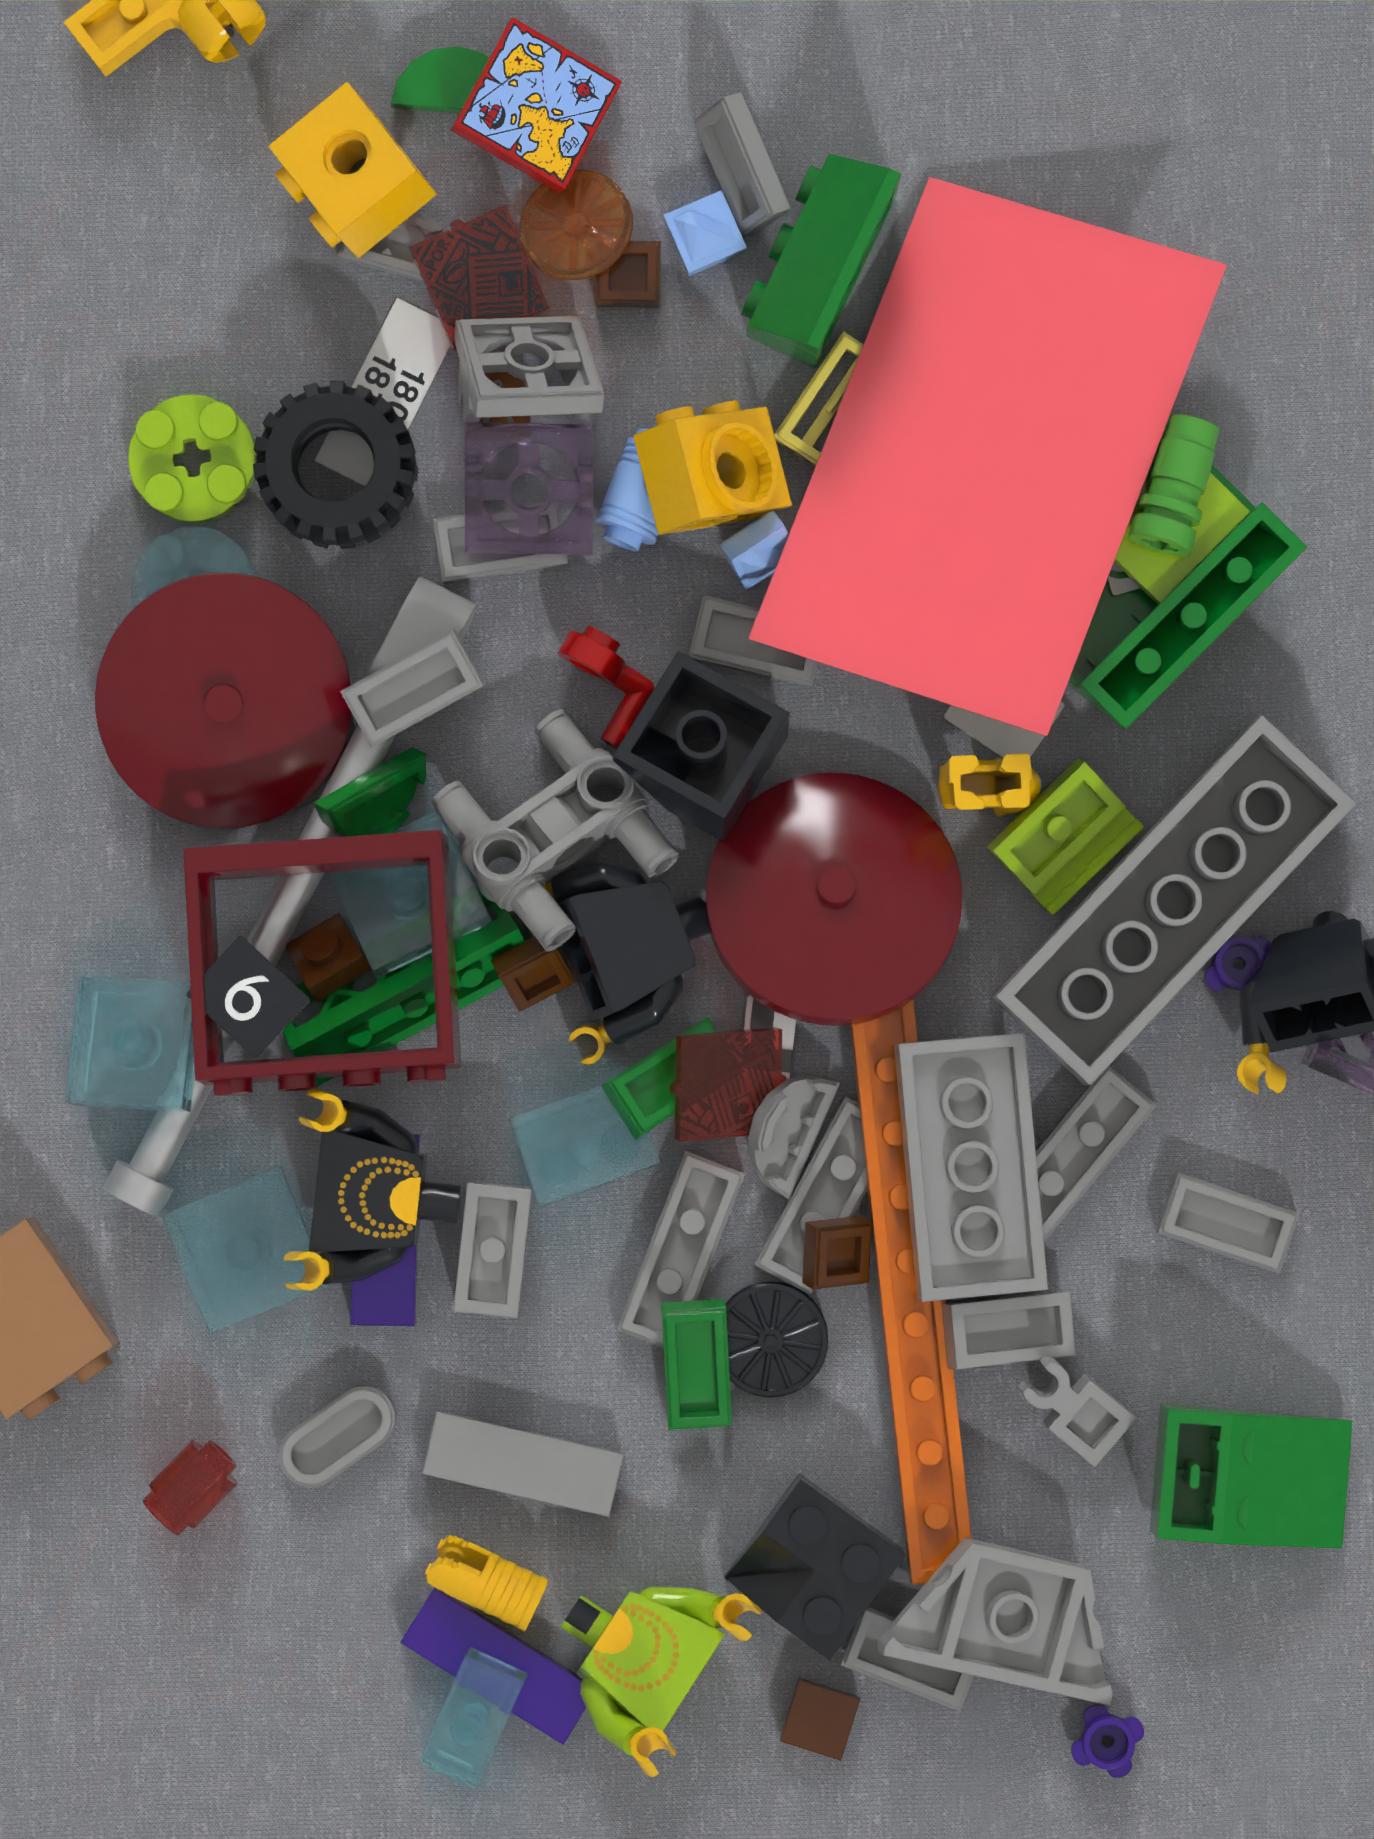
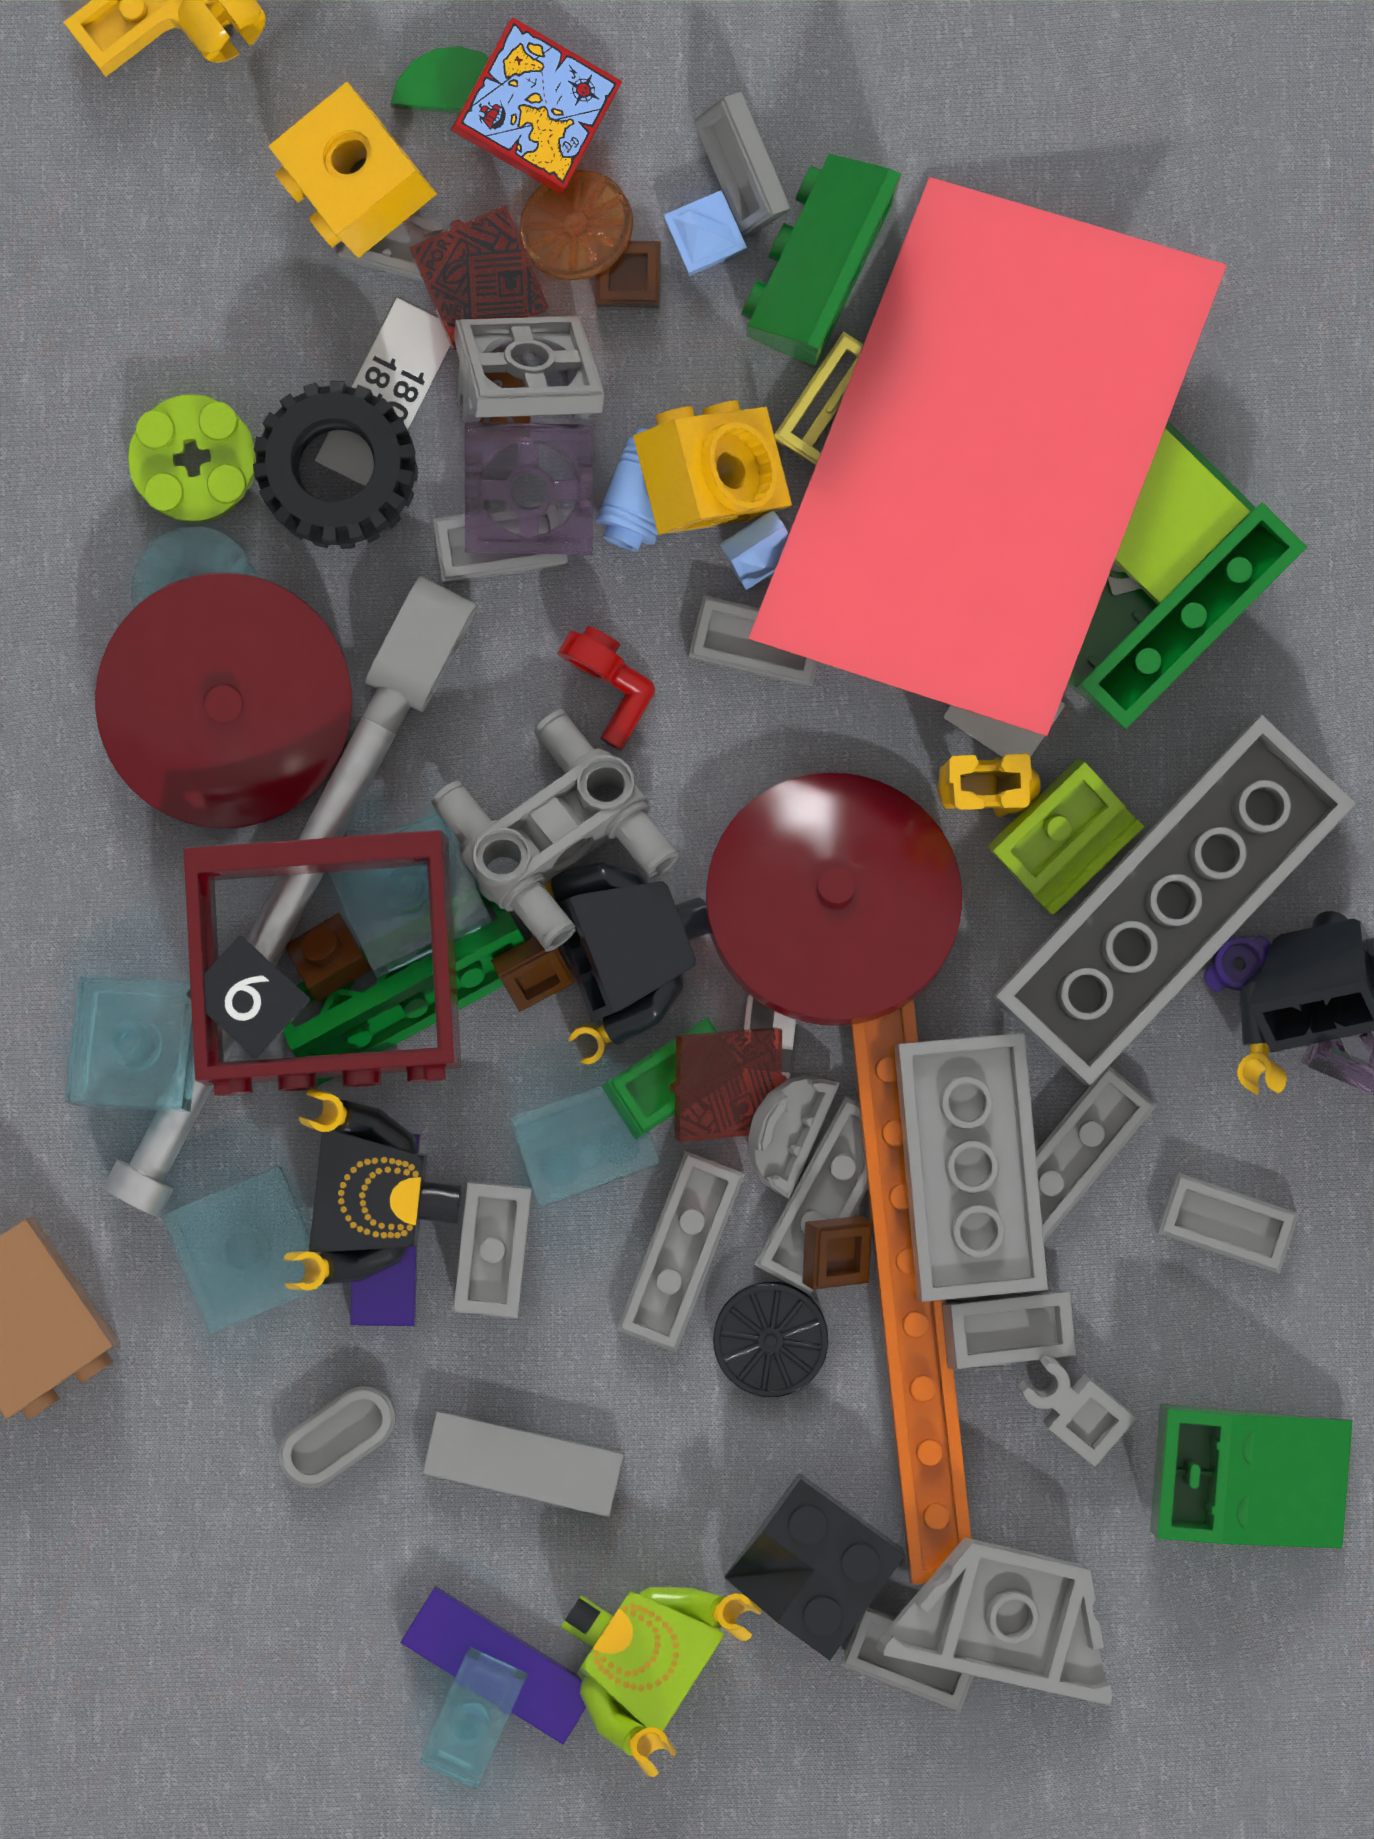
clear red brick [142,1440,238,1536] -> none
green tile [313,747,426,837] -> none
light grey tile [340,629,485,748] -> none
yellow hinge [425,1534,549,1632] -> none
black slope [613,651,790,842] -> none
green tile [661,1299,732,1430] -> none
reddish brown tile [780,1677,860,1761] -> none
dark purple plate [1071,1704,1144,1778] -> none
bright green axle [1129,414,1220,556] -> none

